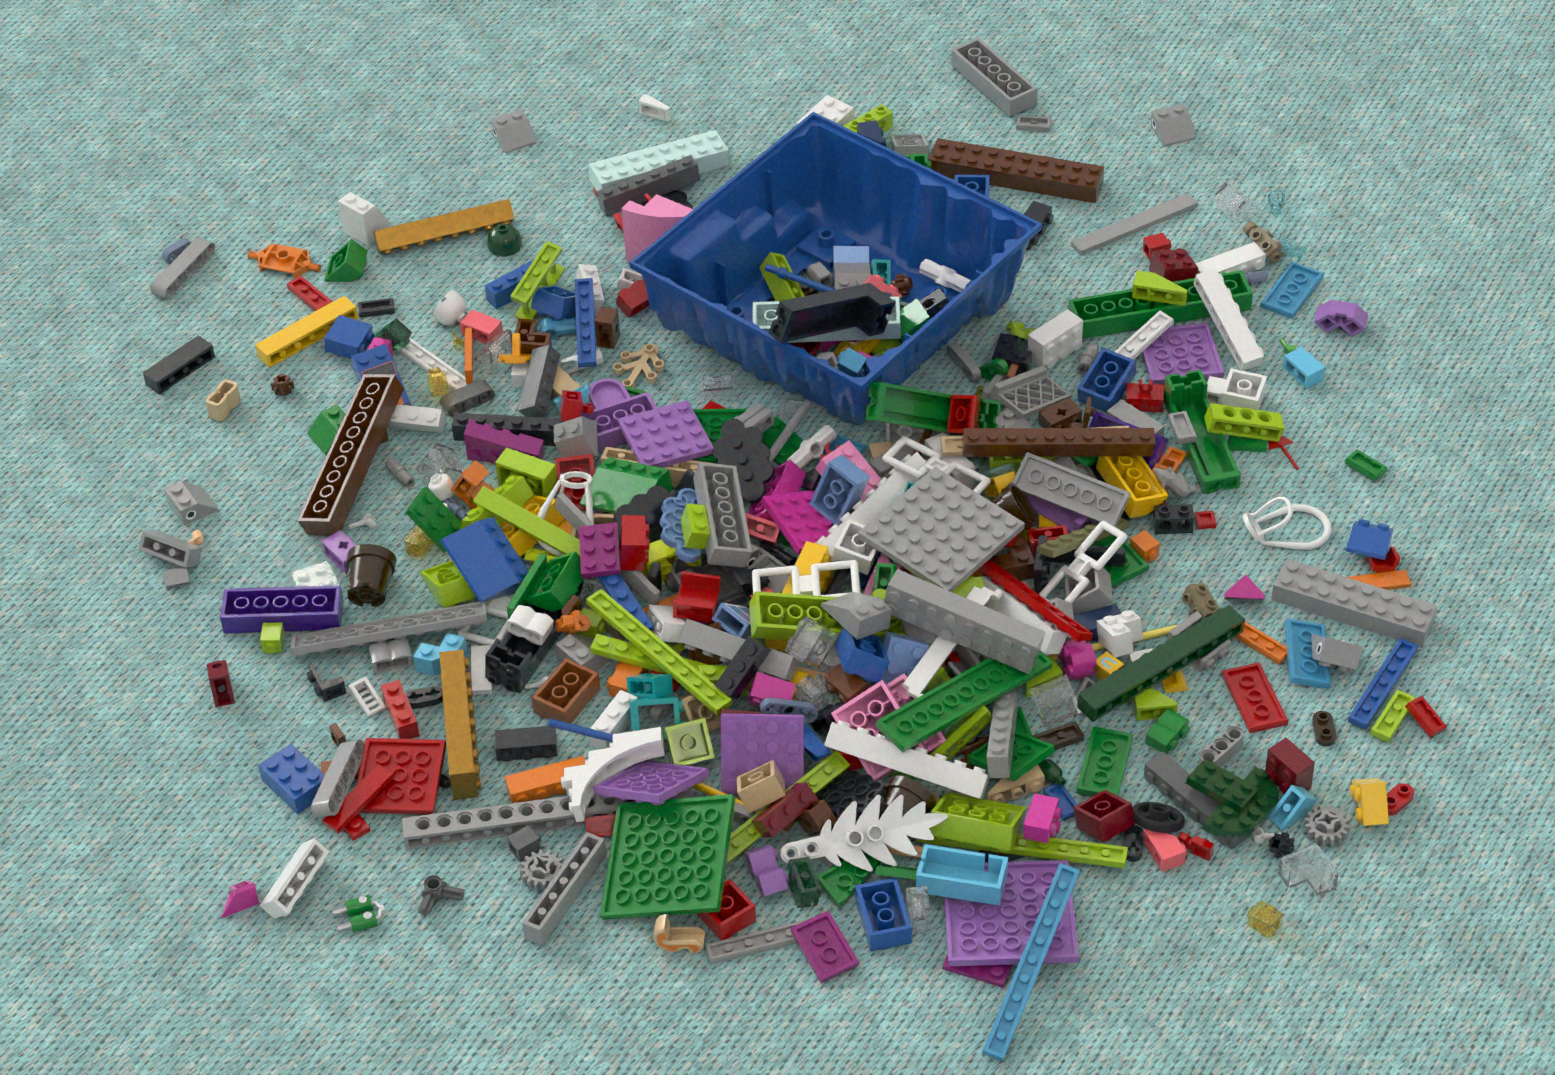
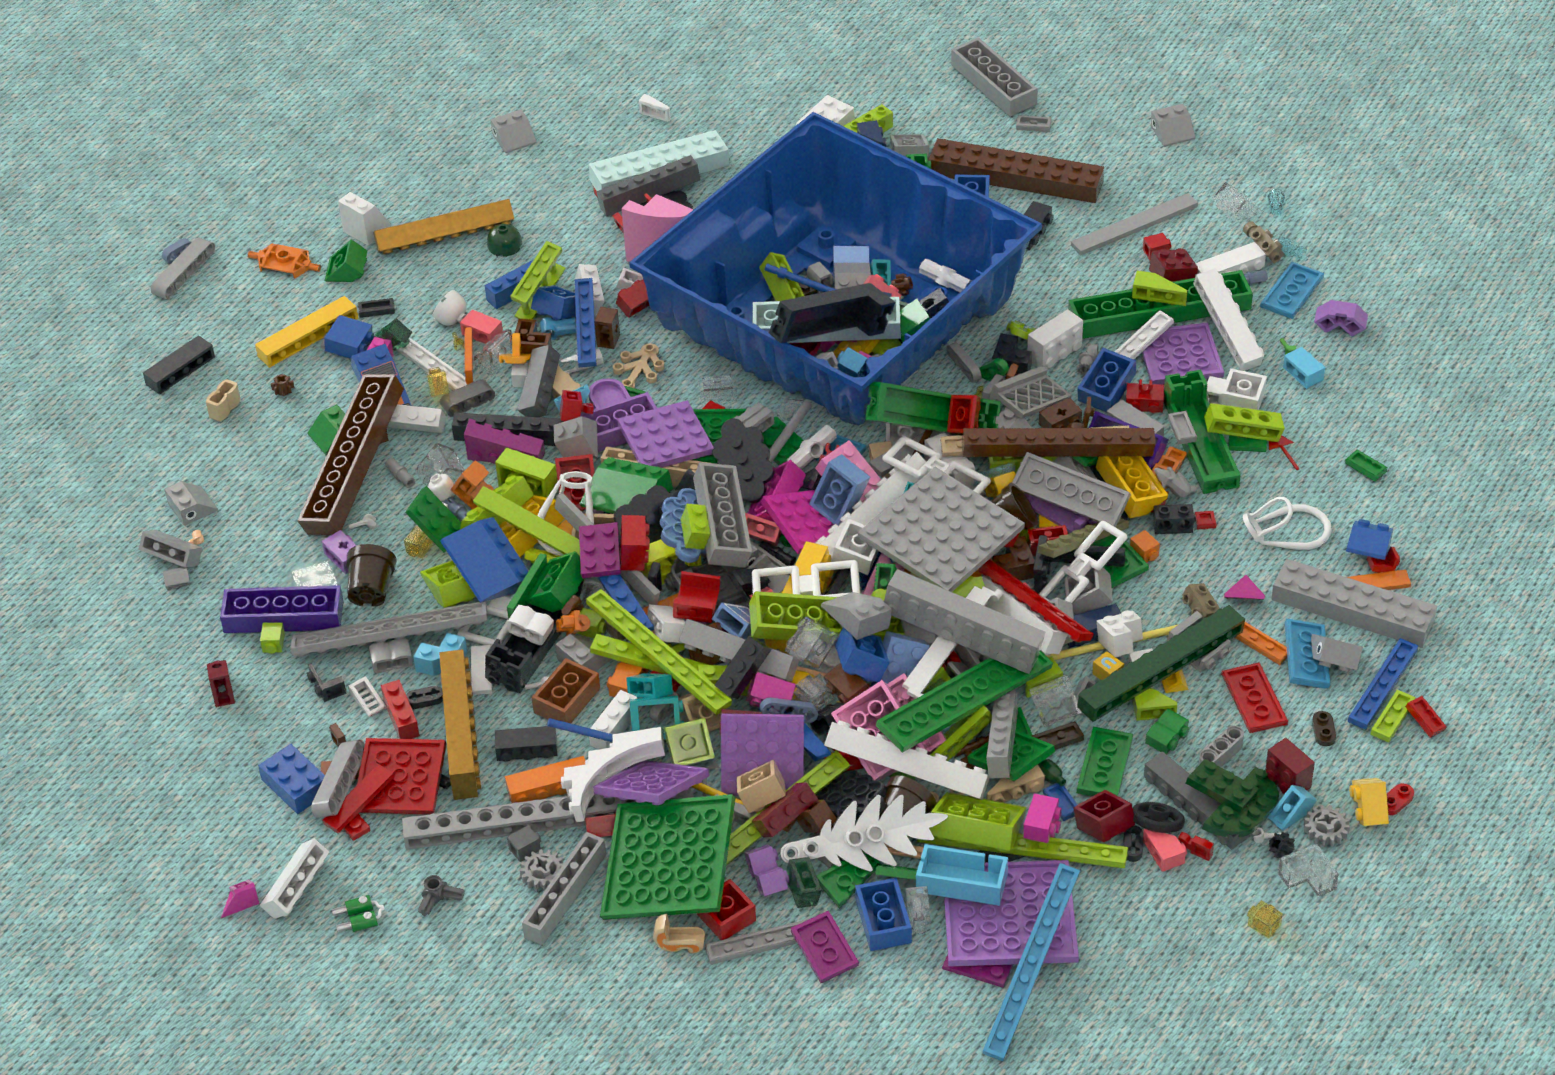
red plate [287,275,332,311] -> none
dark pink brick [1057,640,1097,681] -> none

